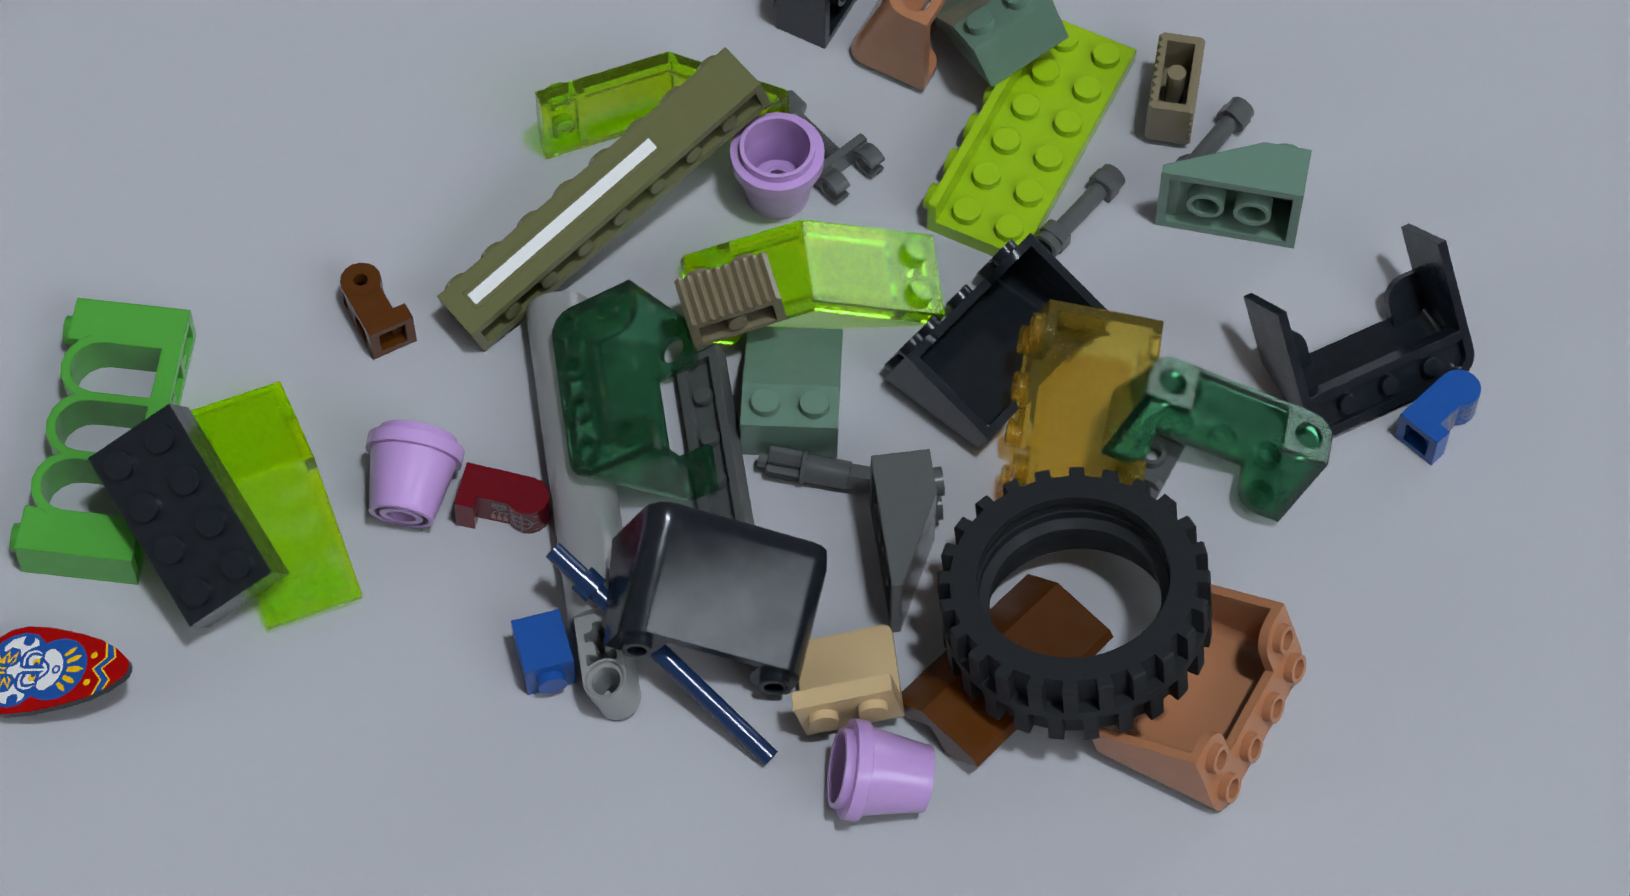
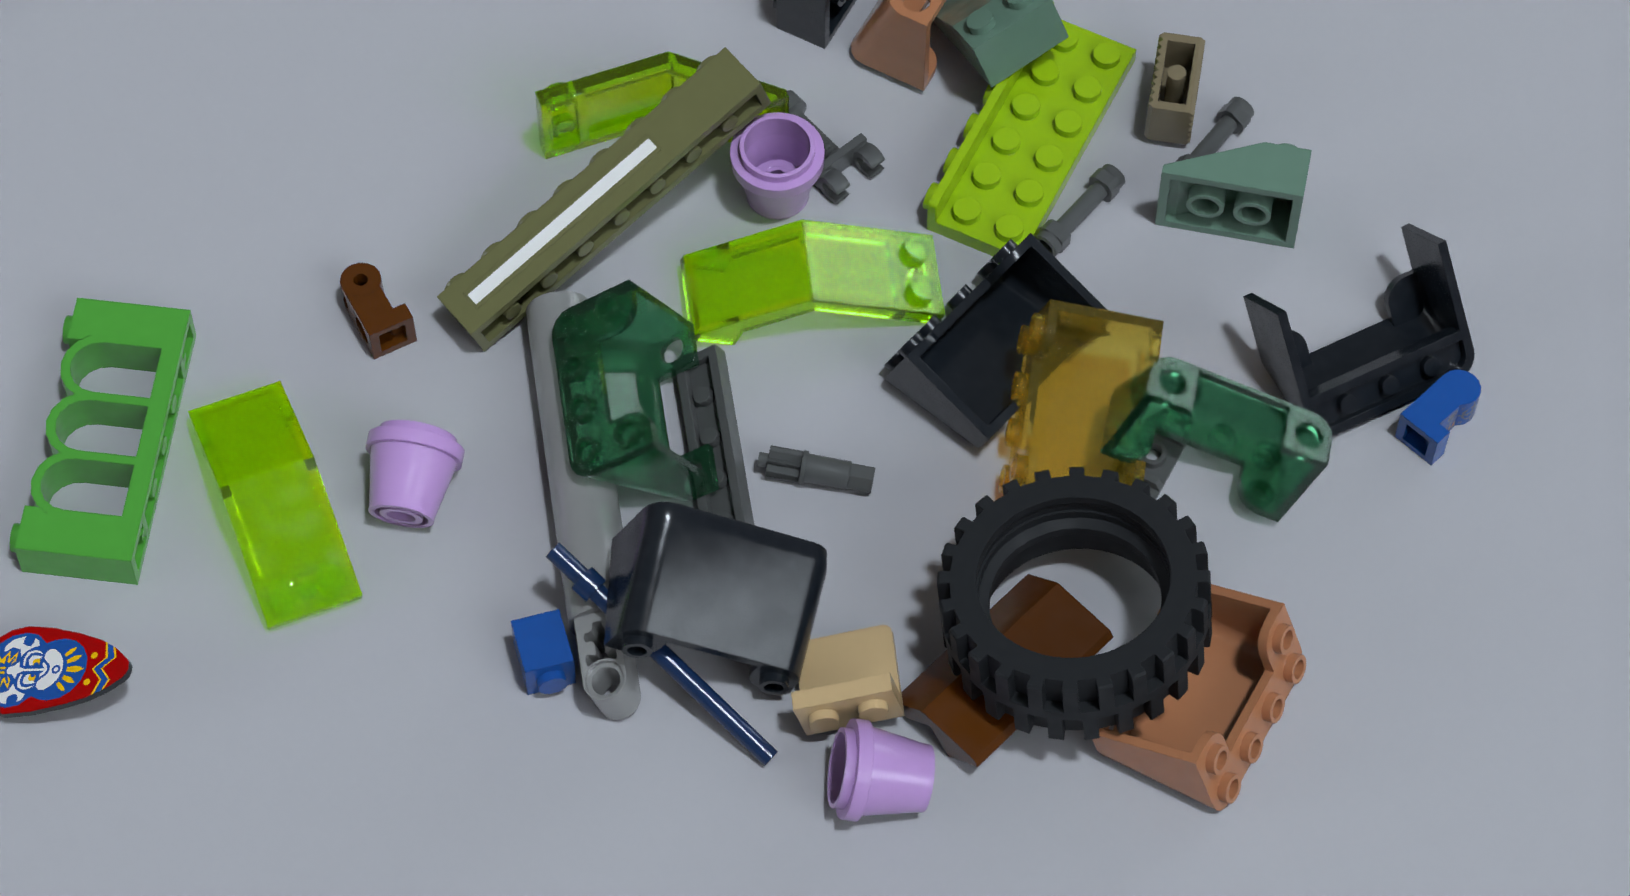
black brick [88,404,290,627] -> none
dark red leg [454,462,551,533] -> none
dark tan brick [674,252,787,348] -> none
sand green slope [740,326,843,458] -> none
dark grey slope [869,449,945,633] -> none

